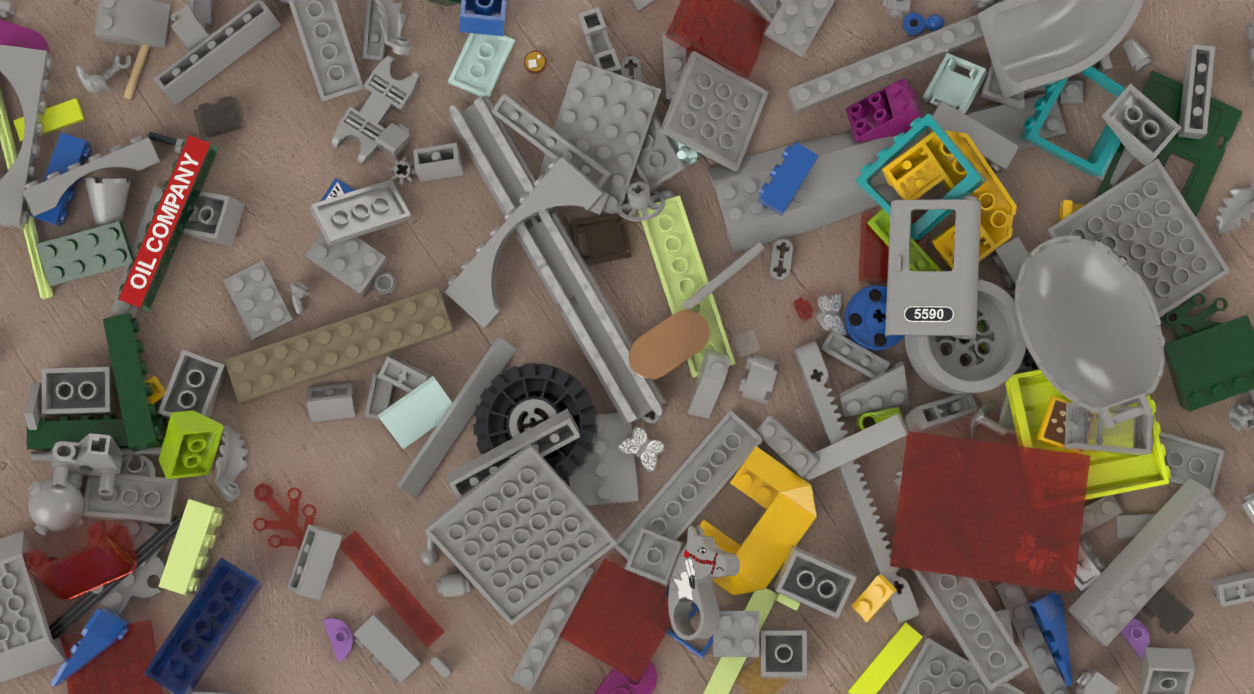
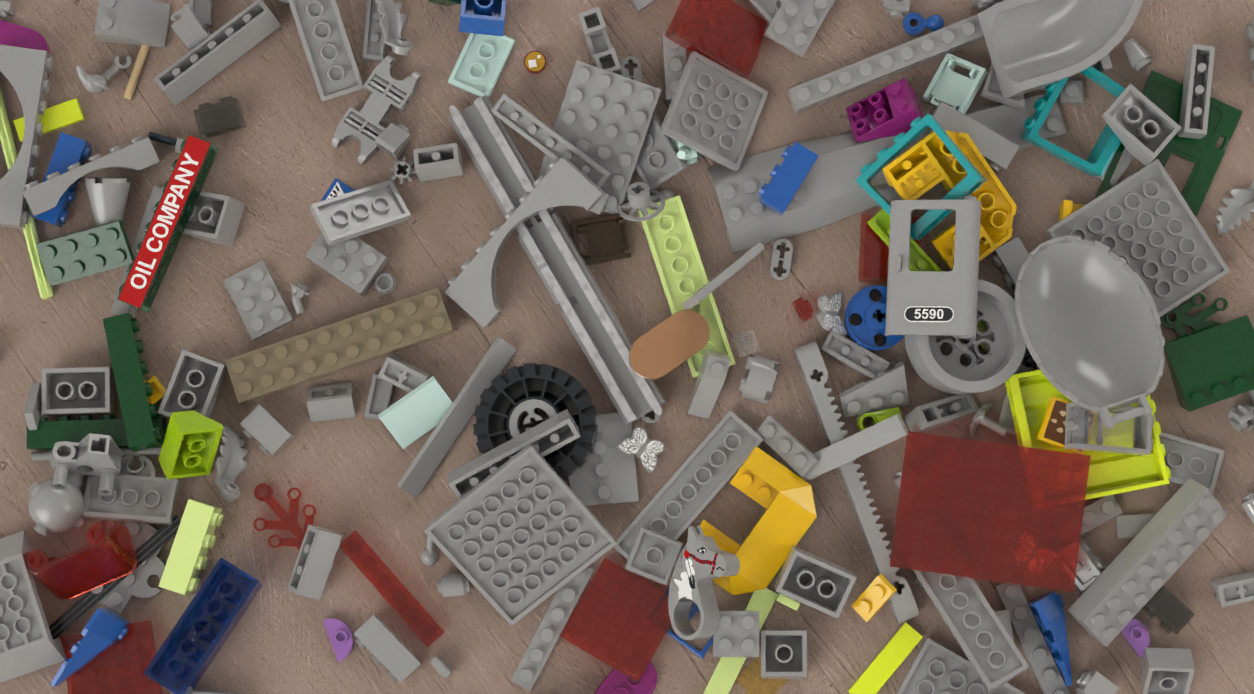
none -> light grey brick [240,404,294,456]

